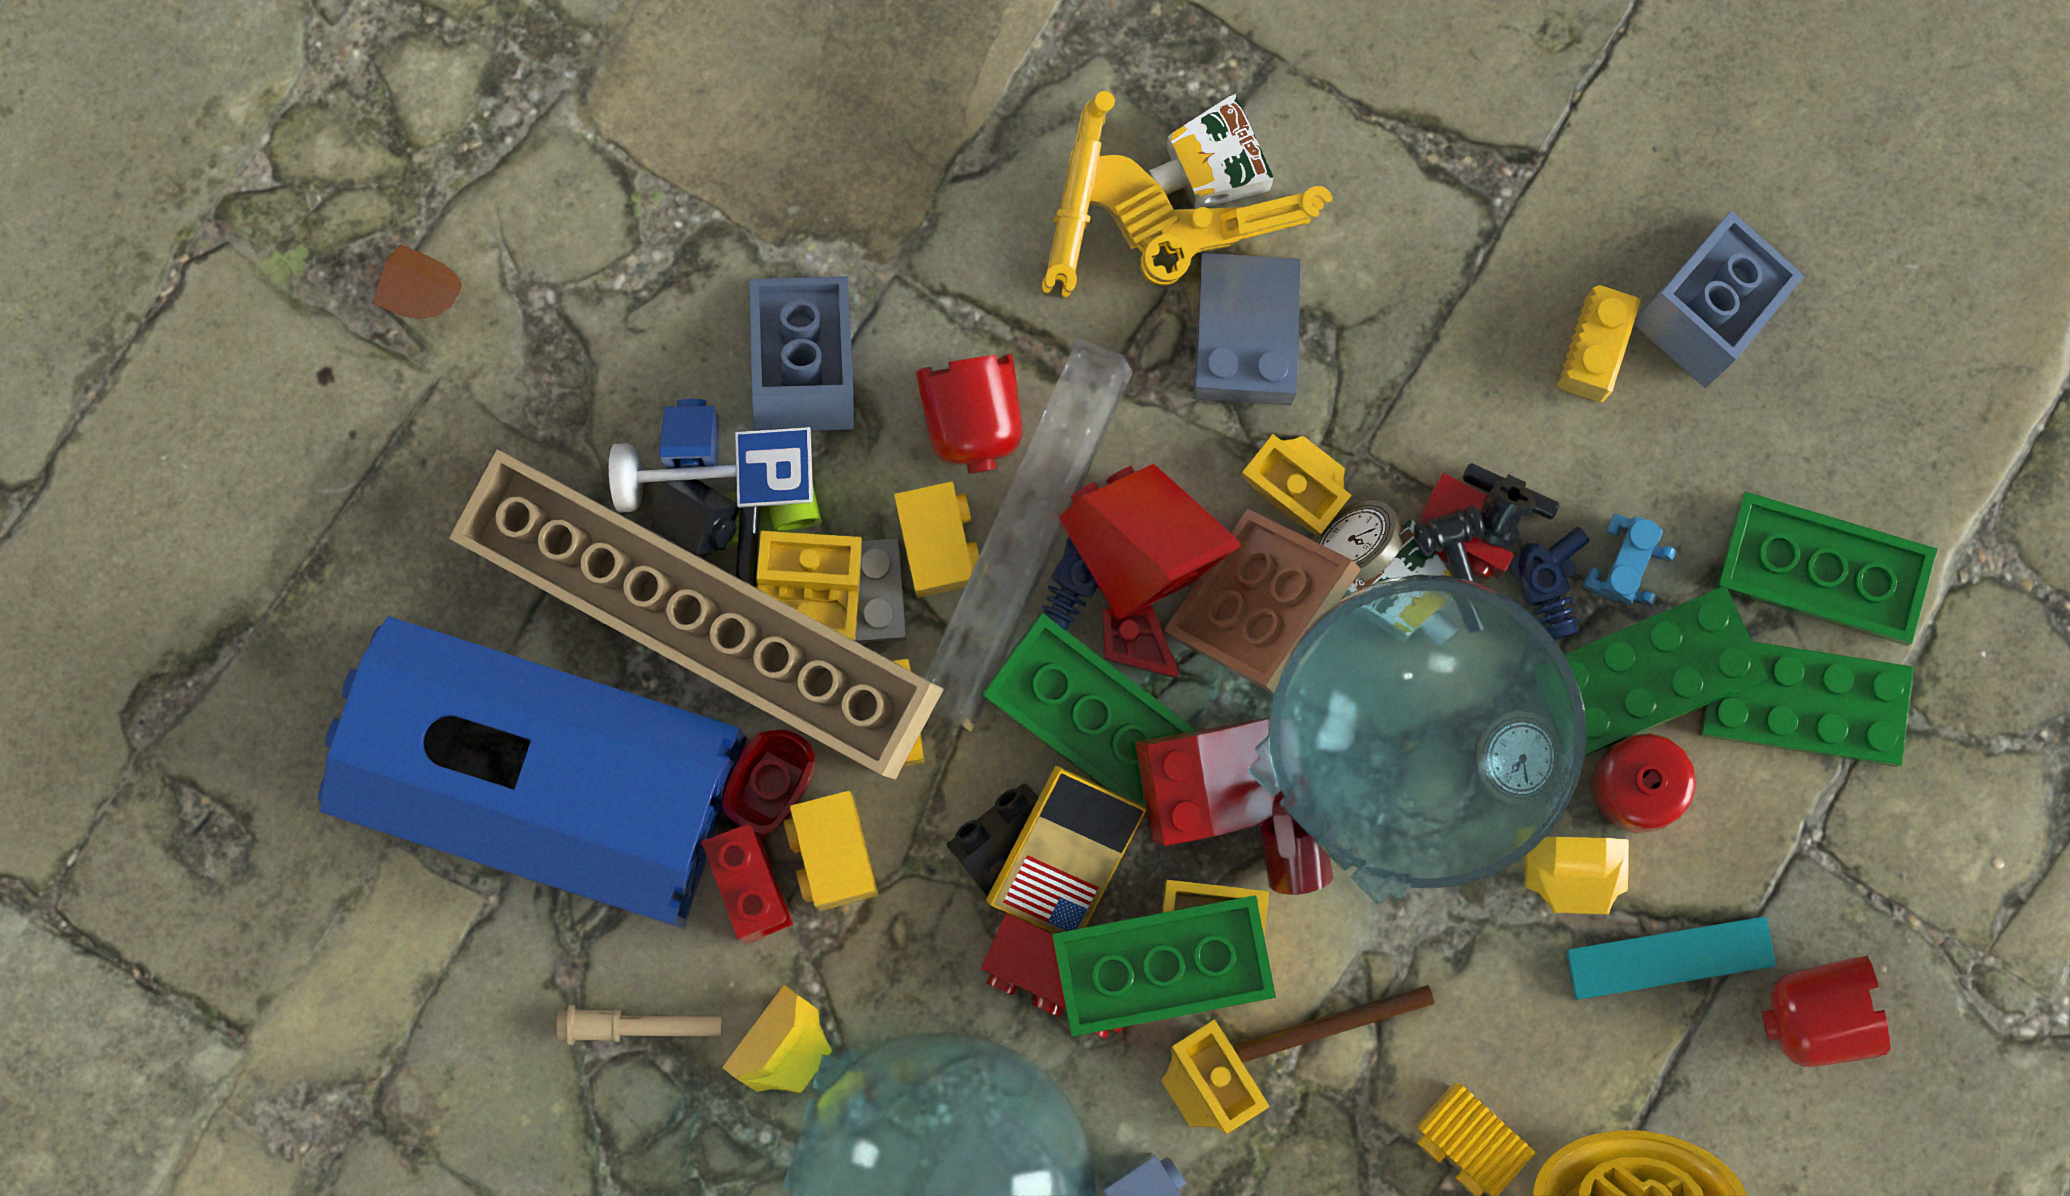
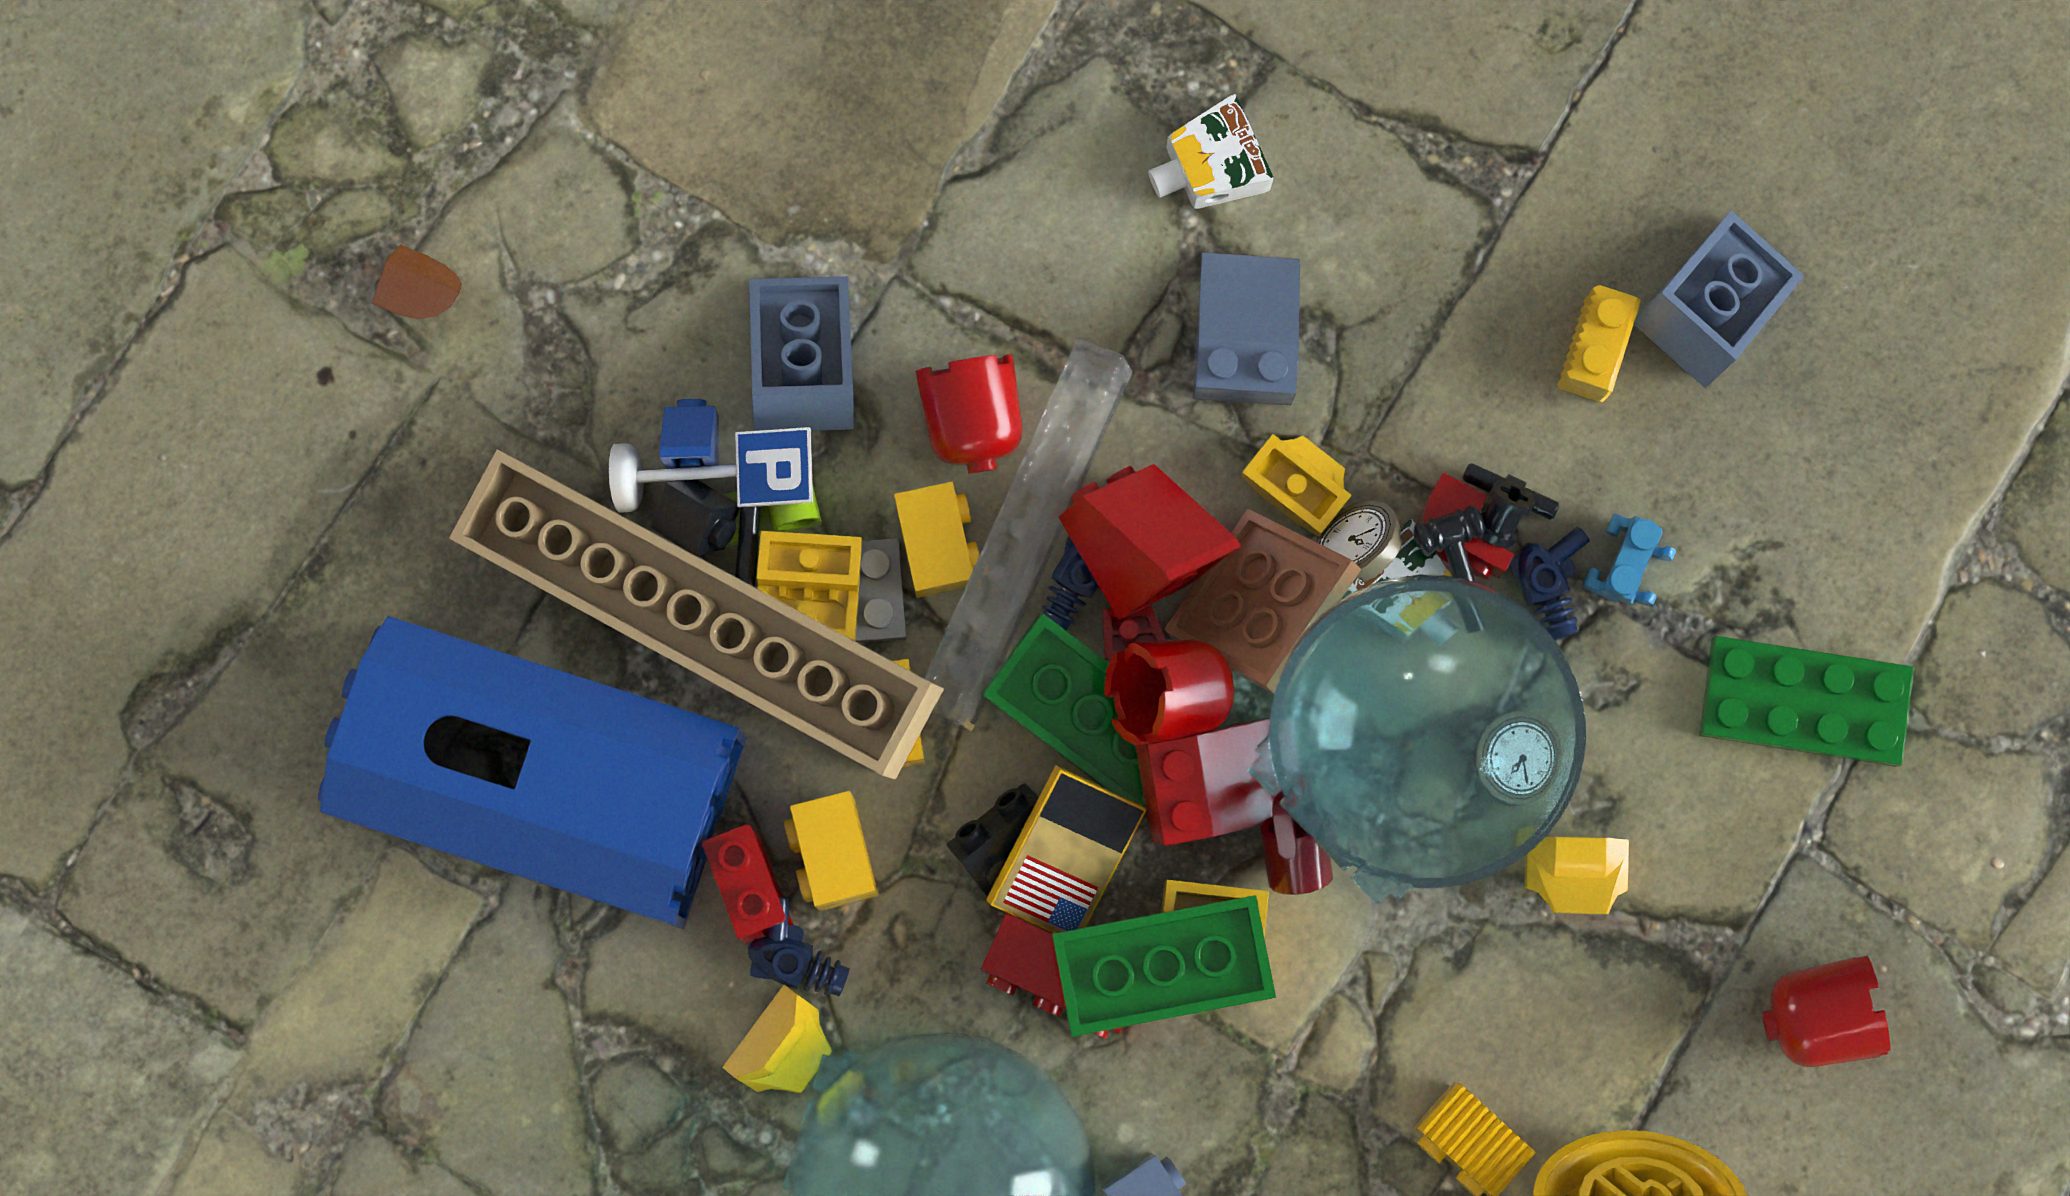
tan pin [557,1005,723,1045] -> none
red piece [722,730,815,837] -> none
yellow piece [1041,91,1333,298] -> none
yellow slope [1161,1019,1270,1134] -> none
reddish brown bar [1235,985,1434,1063] -> none
green plate [1539,585,1768,759] -> none
teal tile [1565,916,1776,1000] -> none
red head [1591,733,1696,833] -> none
green plate [1715,491,1938,646] -> none
none -> dark blue piece [748,896,850,997]
none -> red cylinder [1104,639,1235,745]

